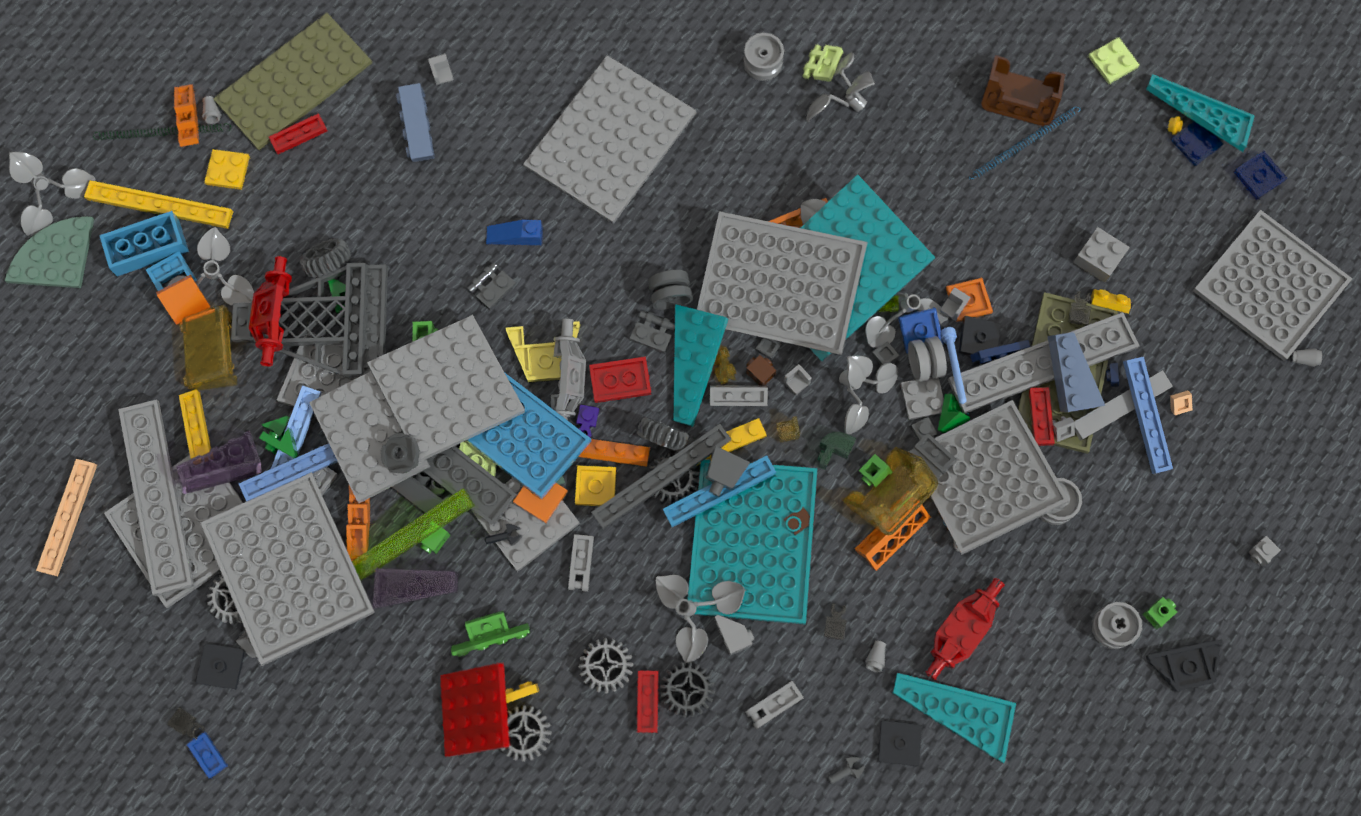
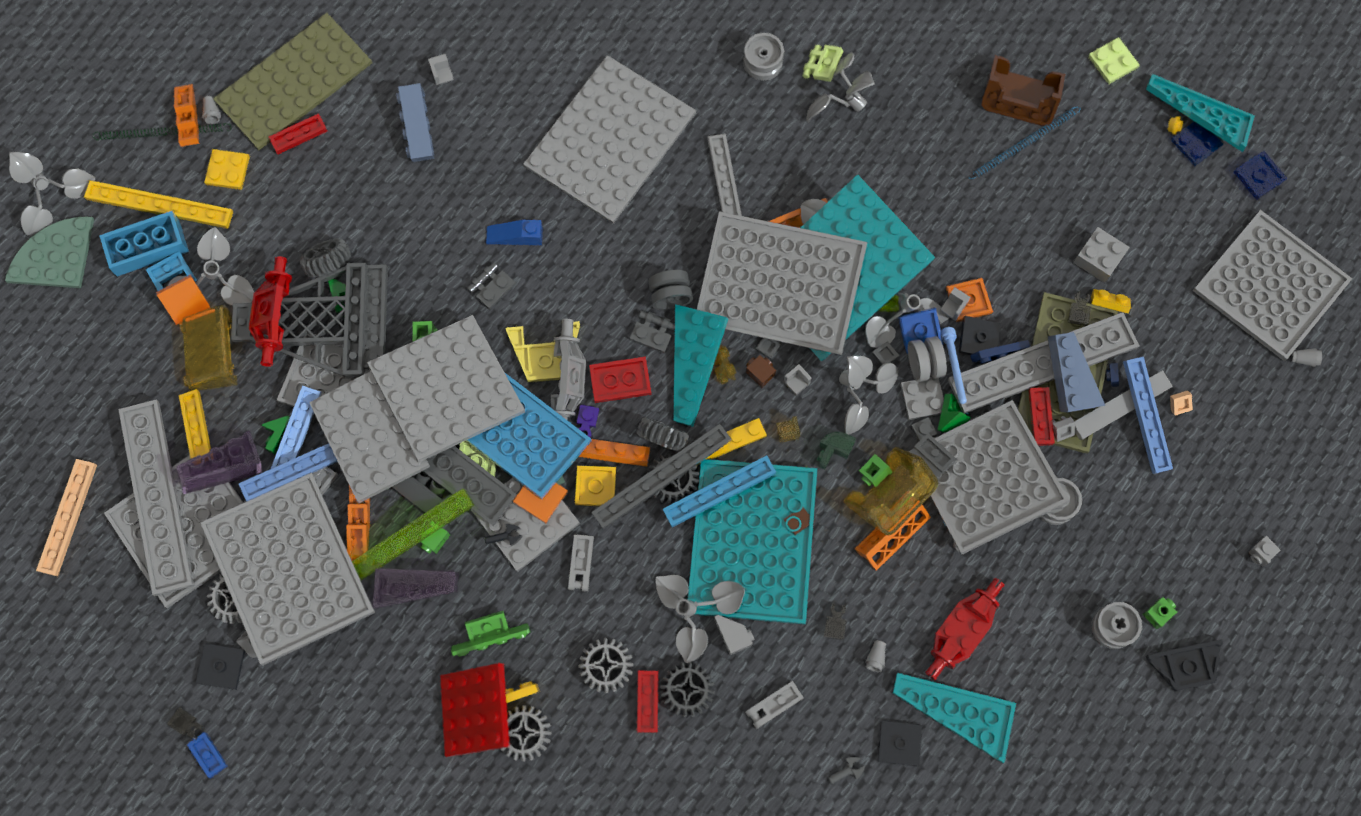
green slope [259,428,298,458] -> none
dark grey plate [381,433,420,474] -> none
dark grey torso [706,446,750,497] -> none
light grey plate [710,385,768,406] -> none
none -> light grey tile [708,134,742,216]

